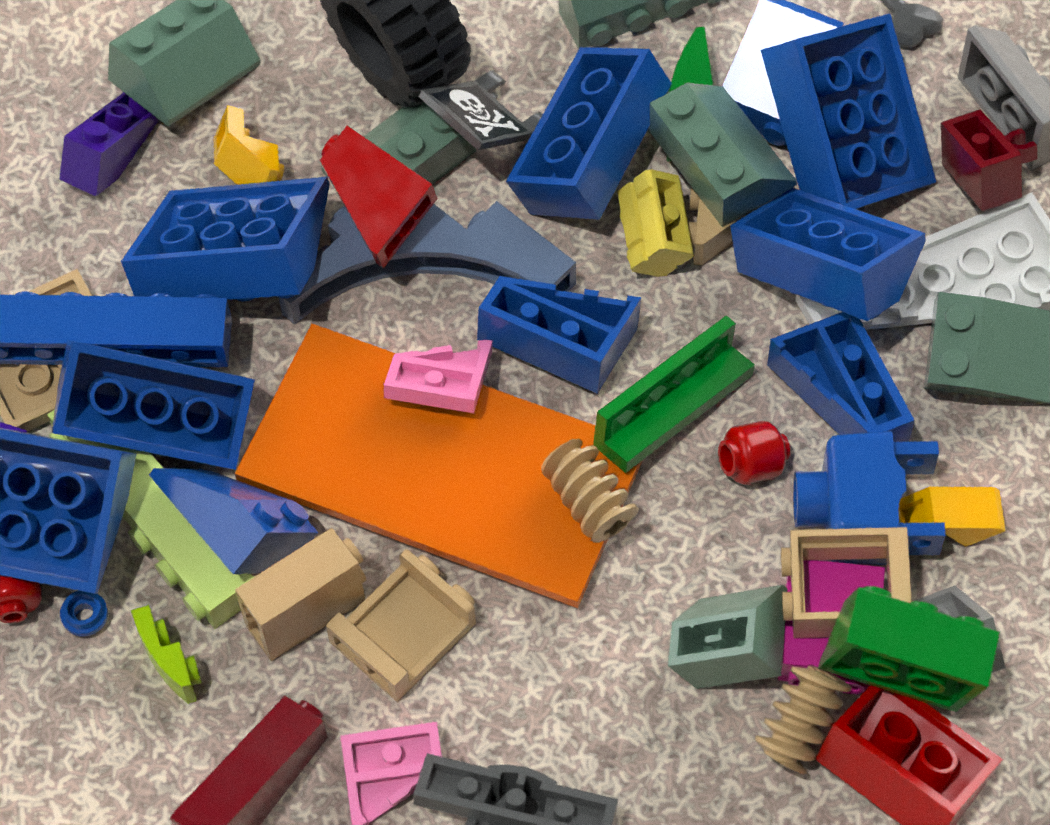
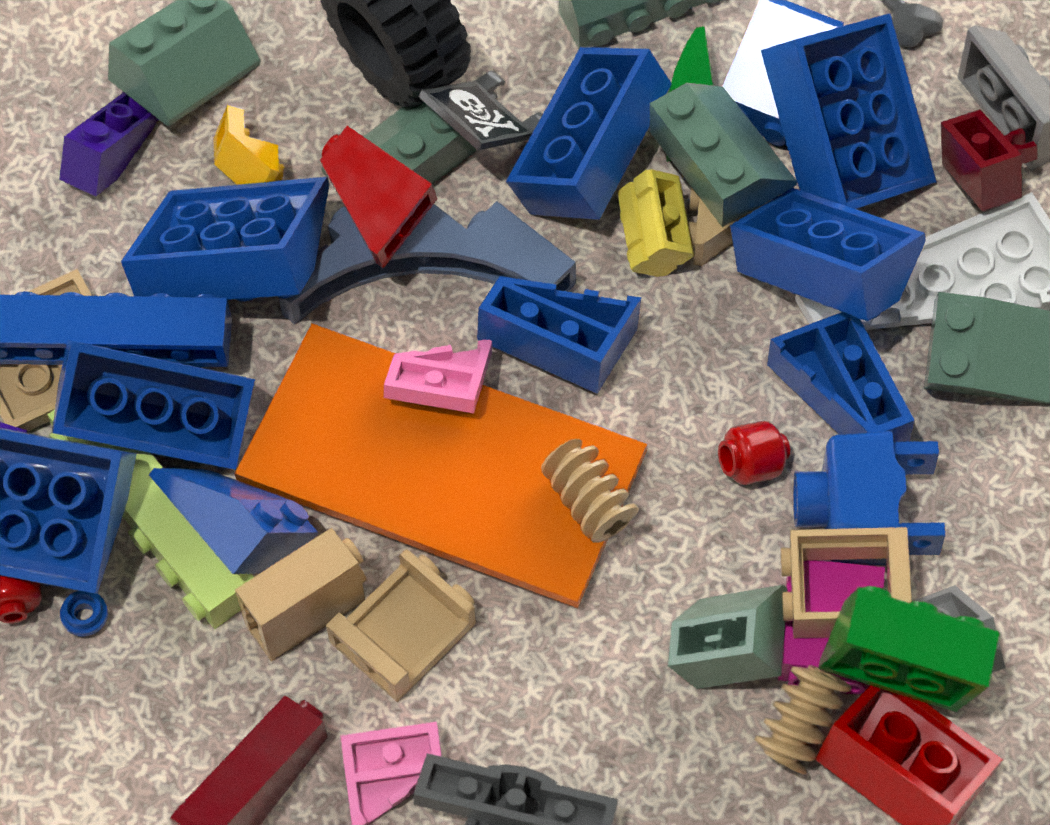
lime slope [131,605,202,704] -> none
green fence [593,315,755,473] -> none
yellow slope [898,487,1006,547] -> none

